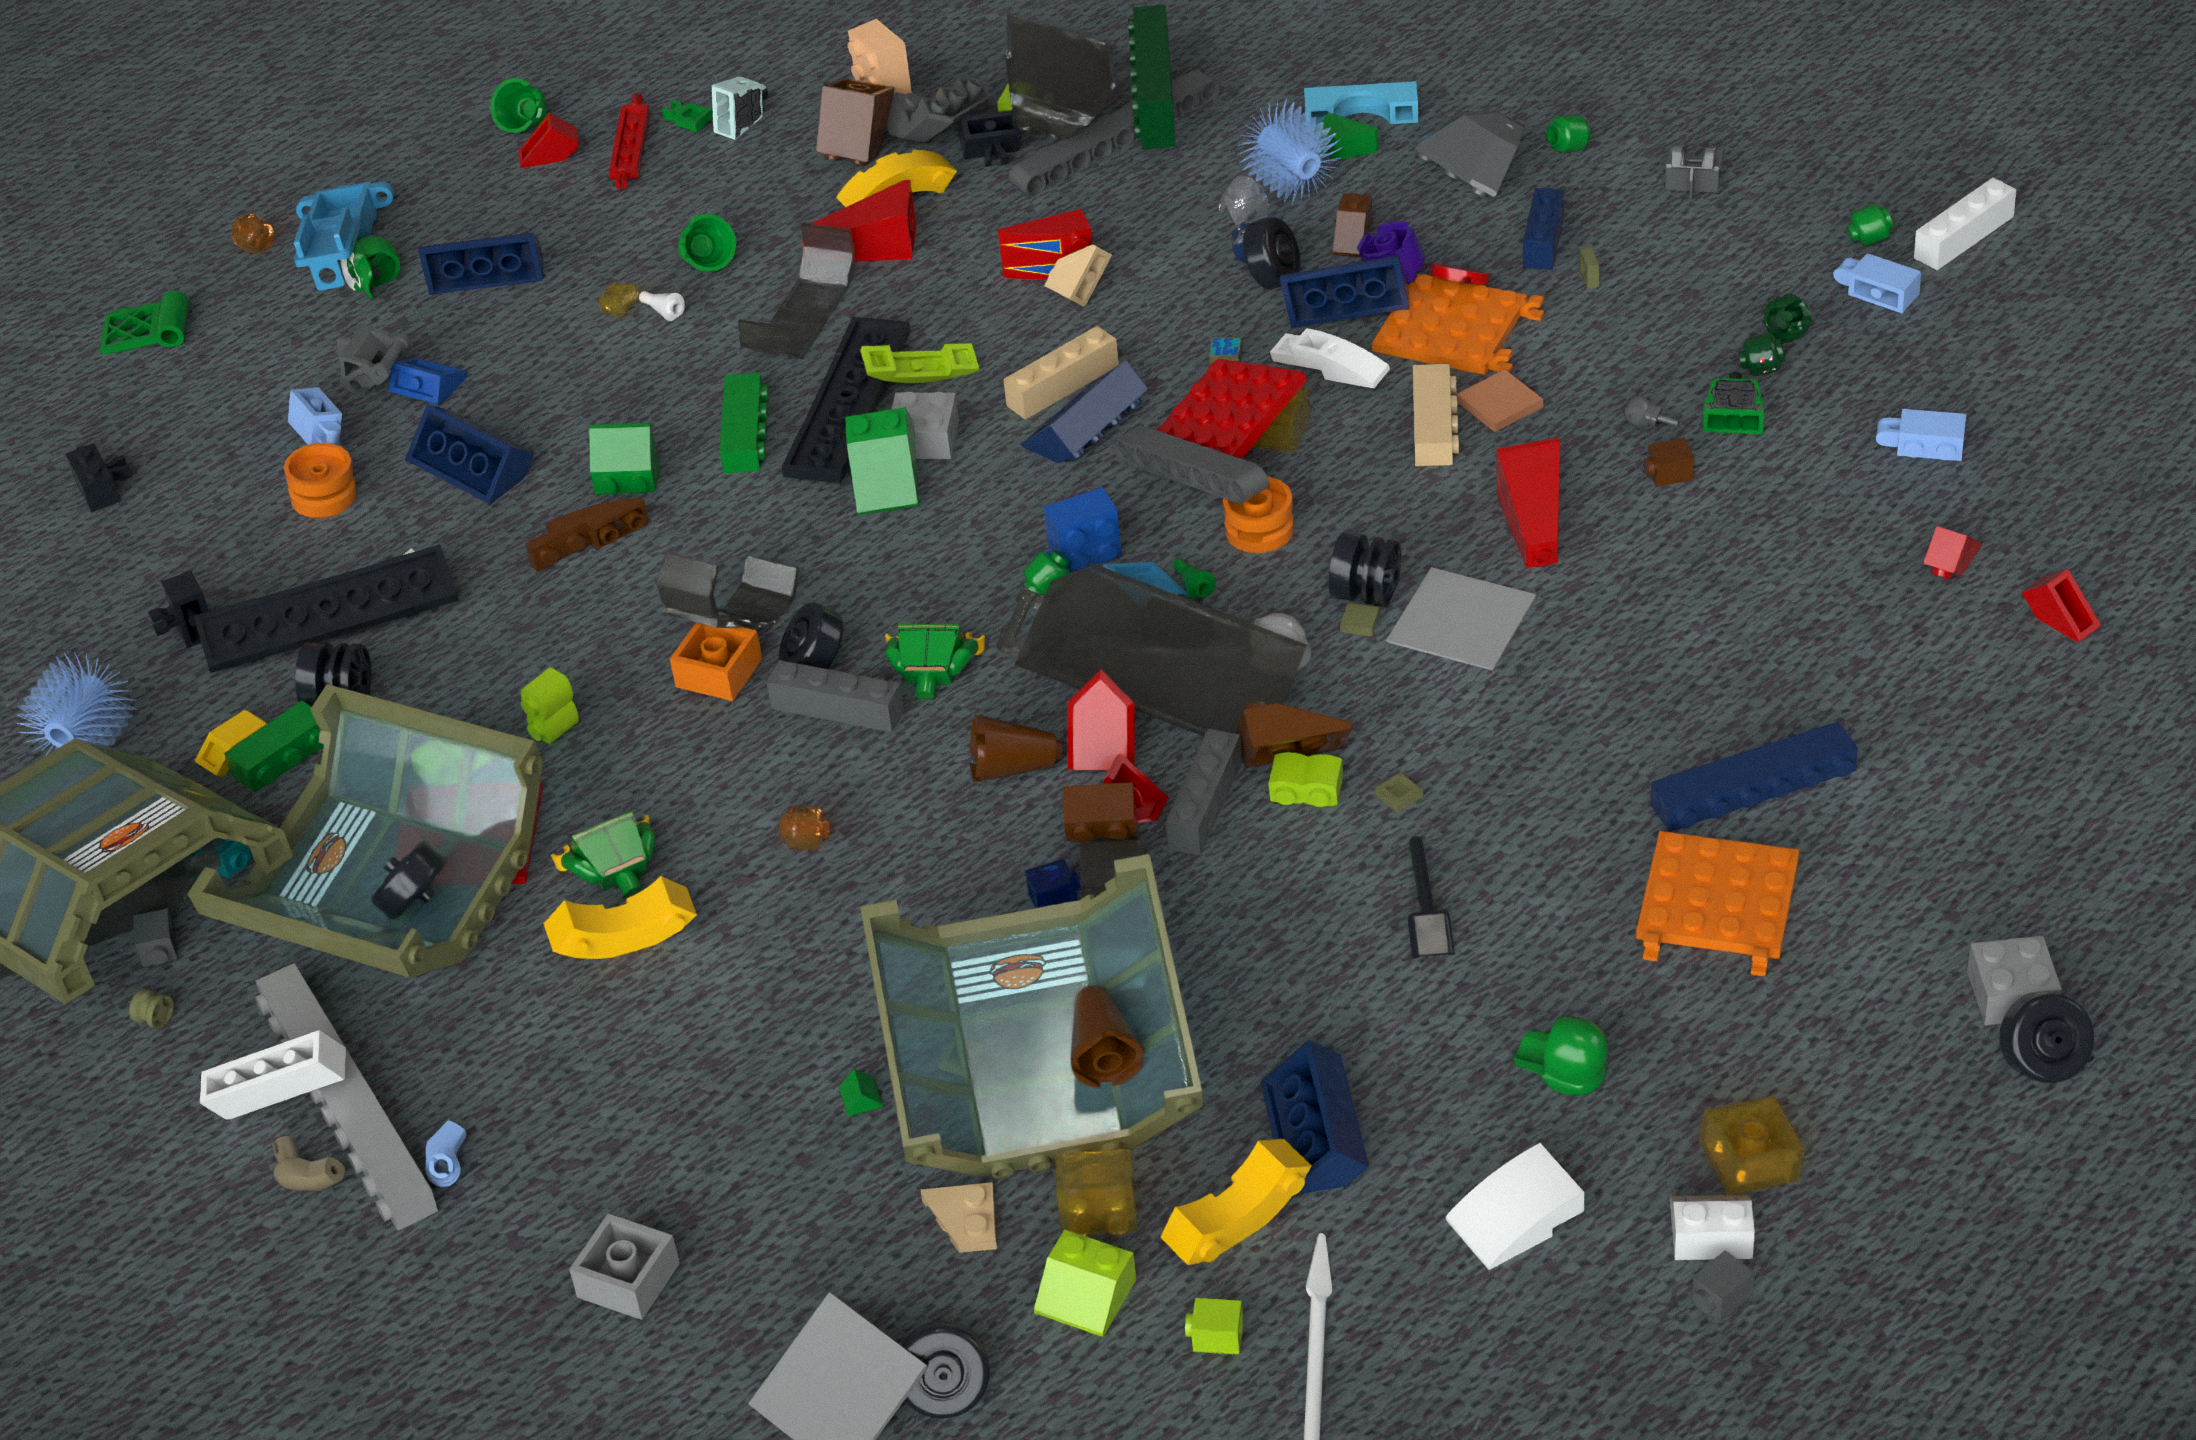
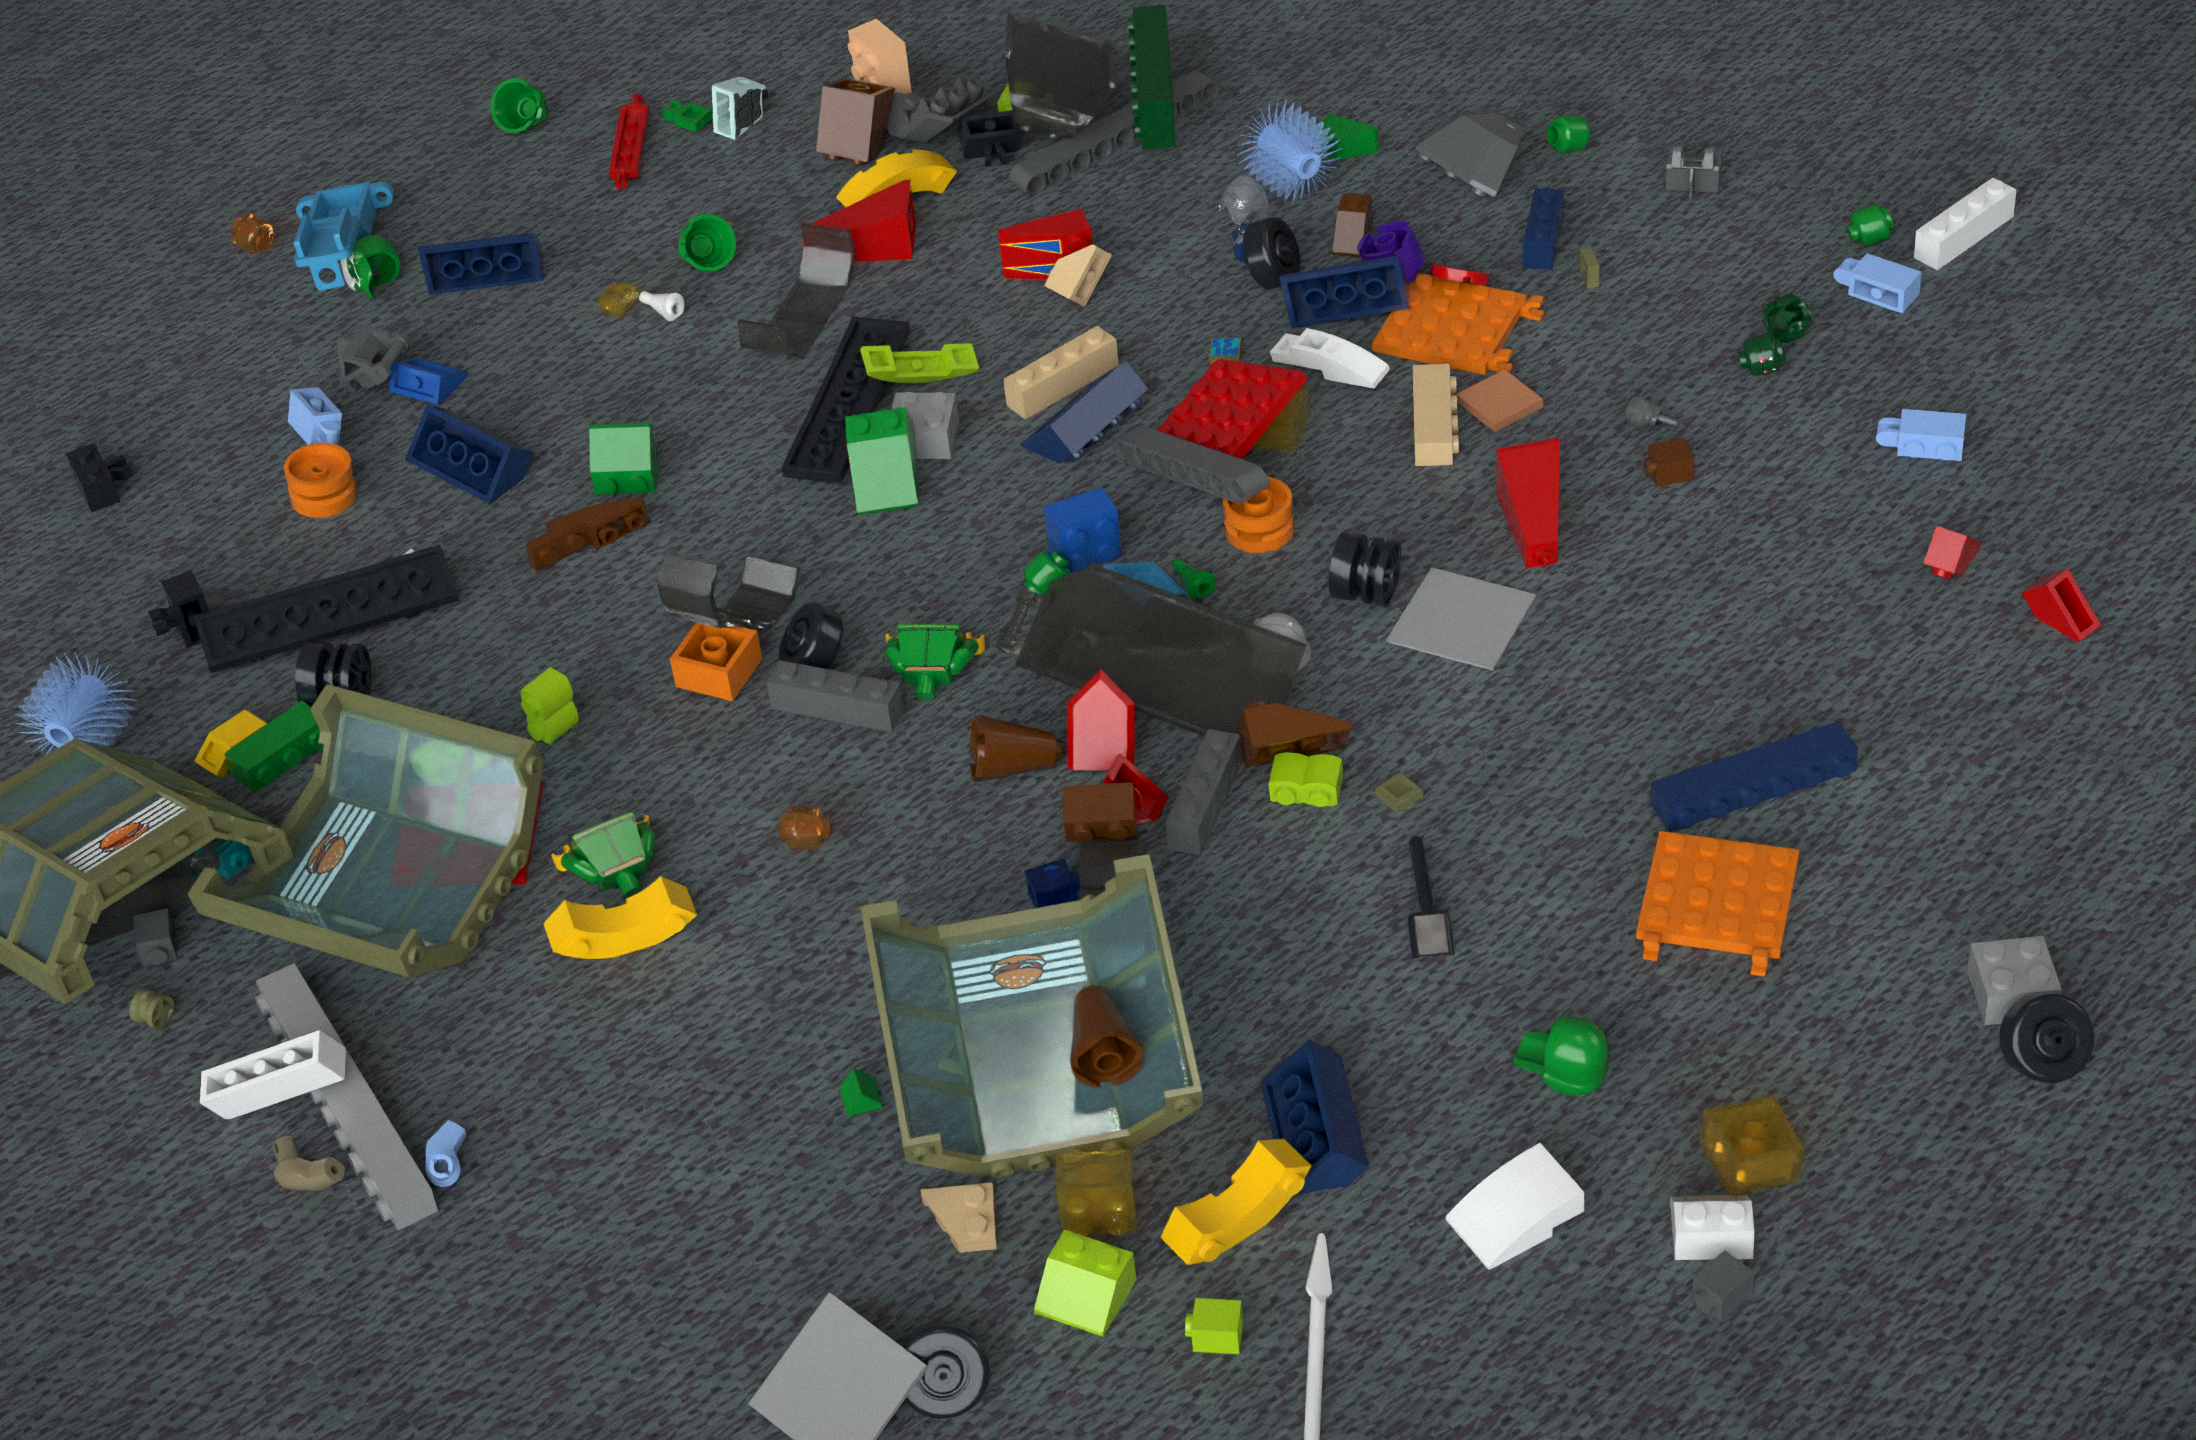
green piece [99,290,190,355] -> none
black wheel [371,840,447,920] -> none
red slope [518,112,579,168] -> none
light grey brick [569,1214,680,1320] -> none
green brick [719,372,769,474] -> none
medium azure arch [1304,81,1418,129] -> none
olive tile [1340,603,1380,637] -> none
torso [1703,372,1764,434] -> none

